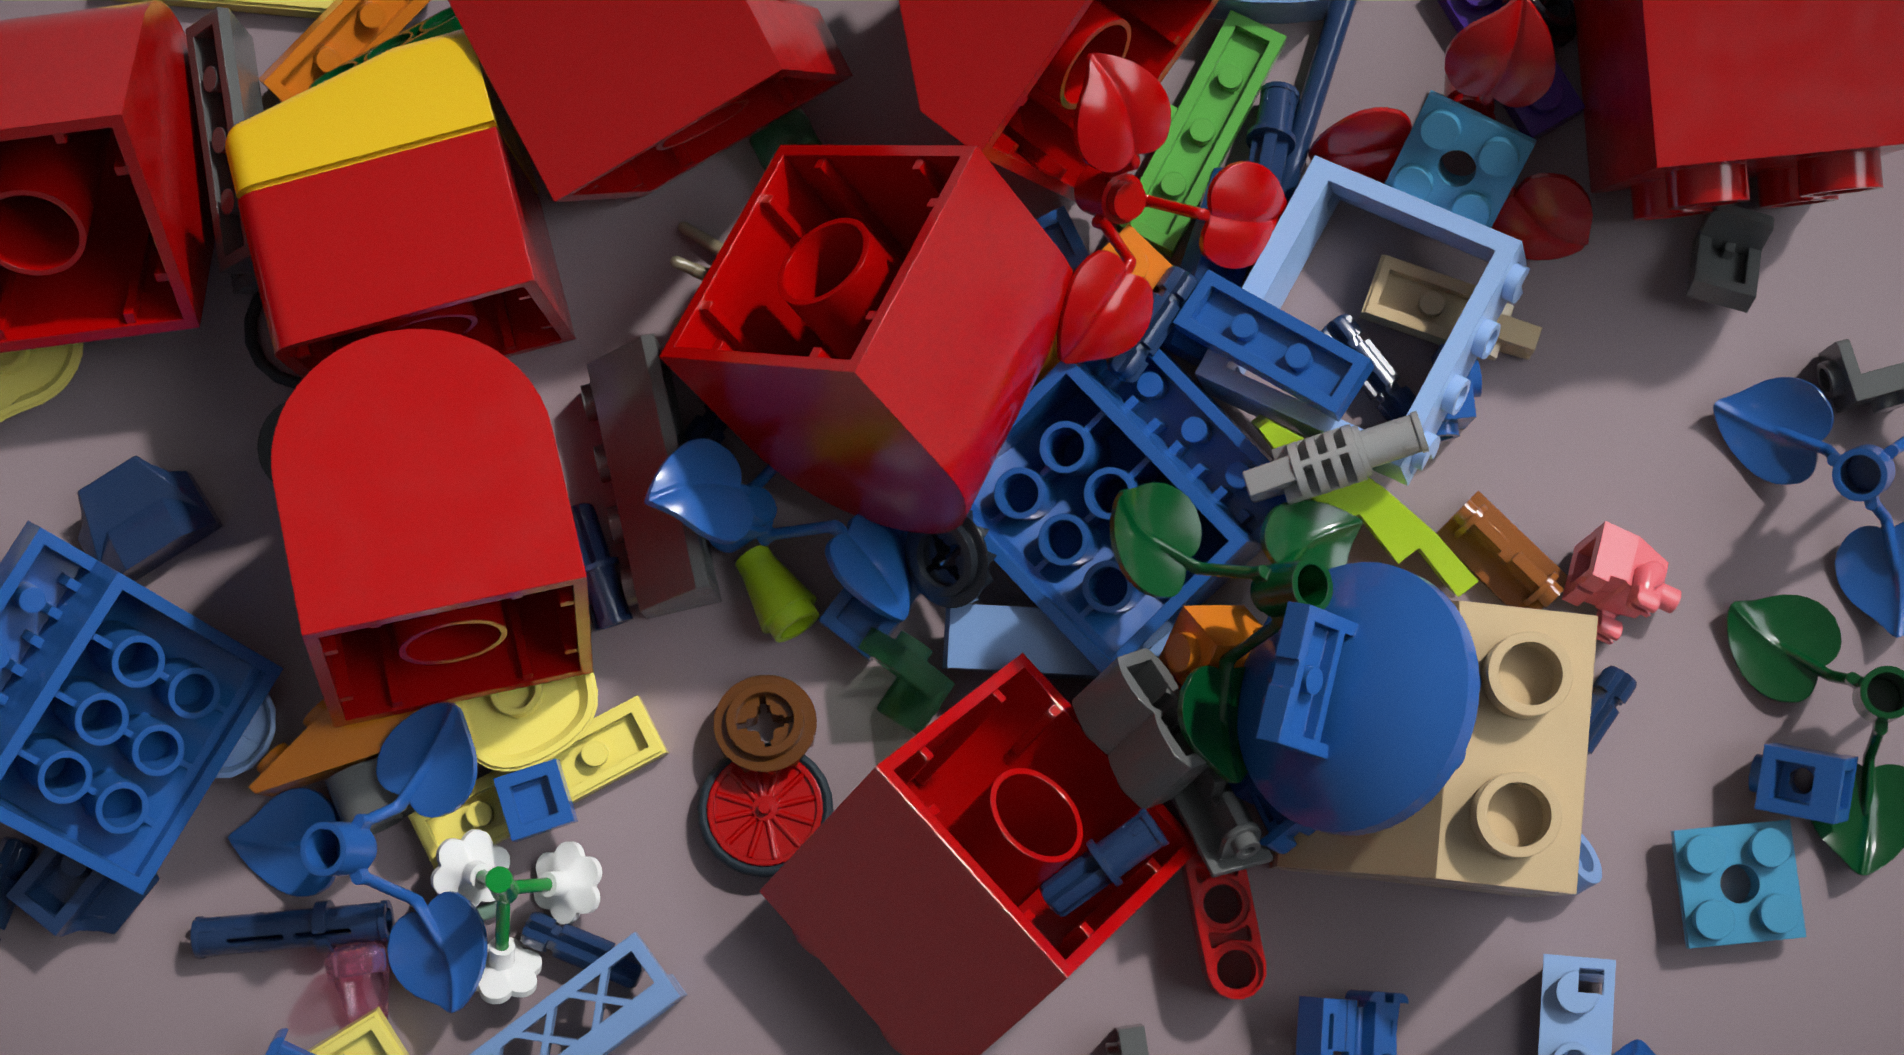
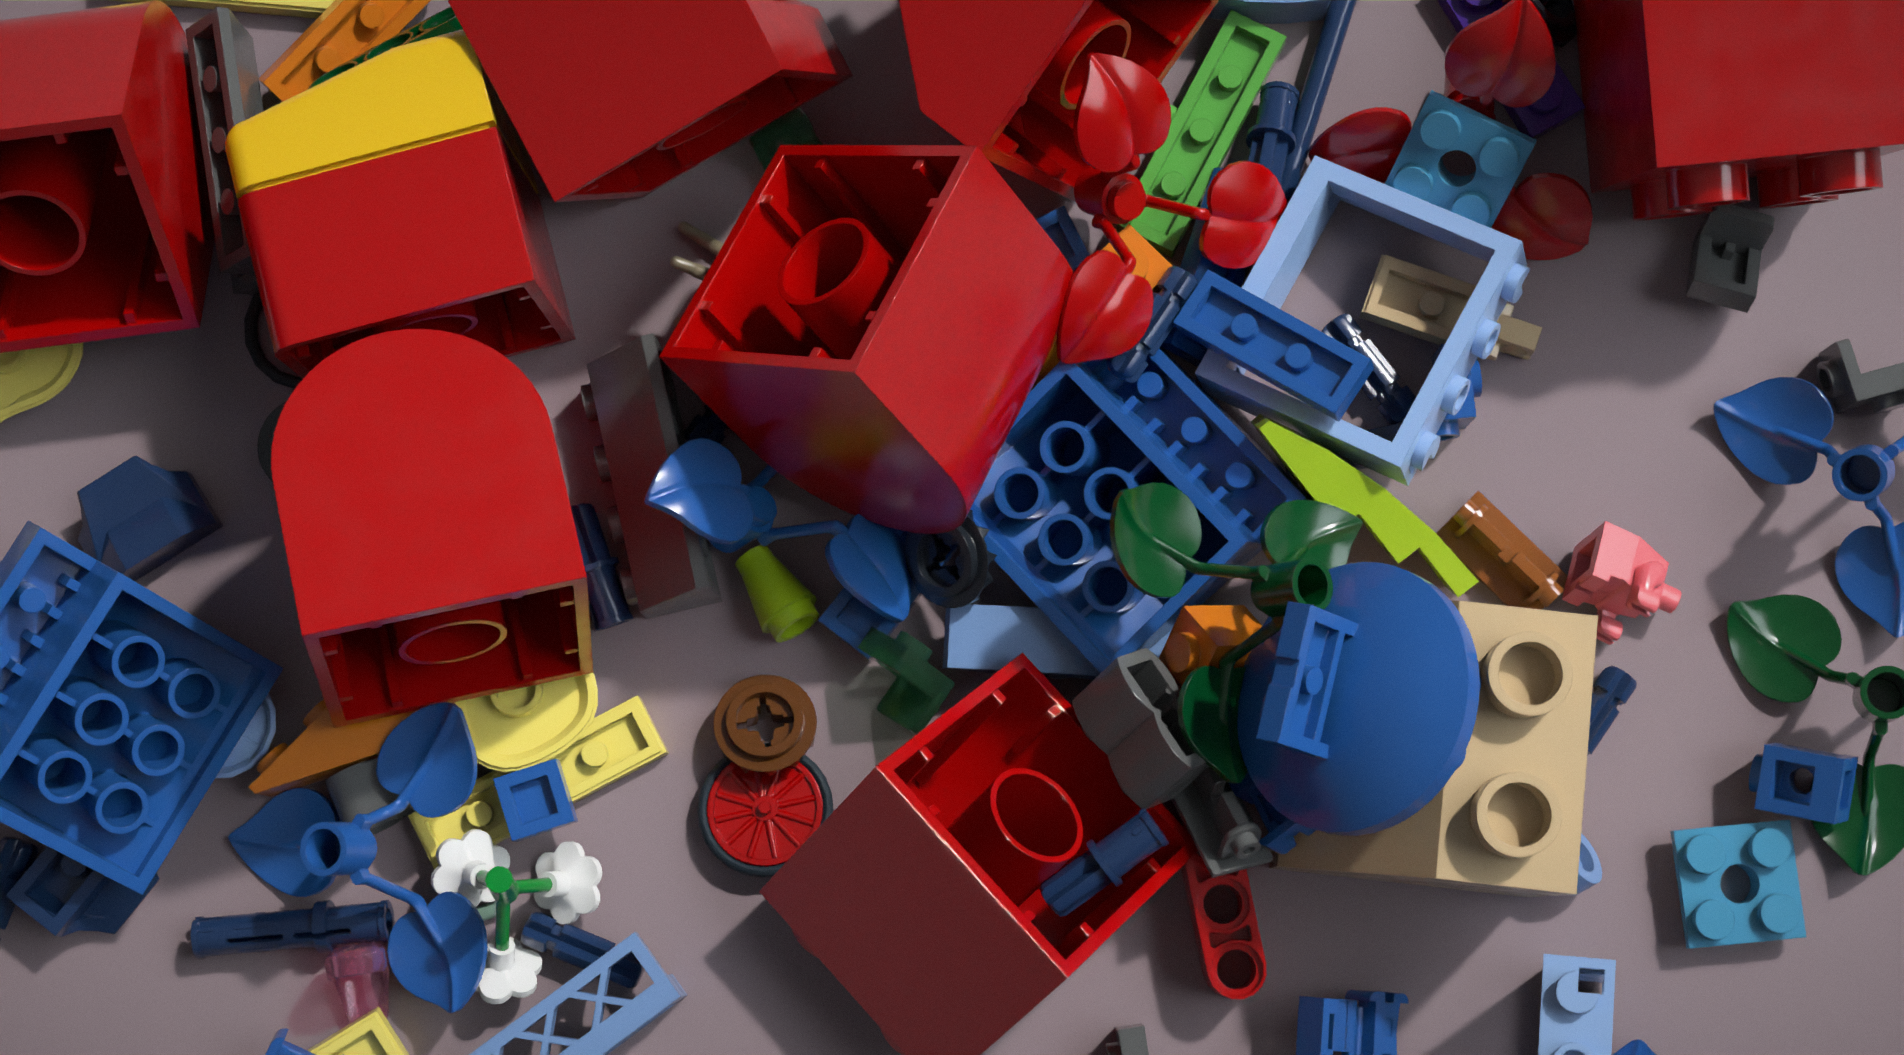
light grey hinge [1242,411,1429,505] -> none

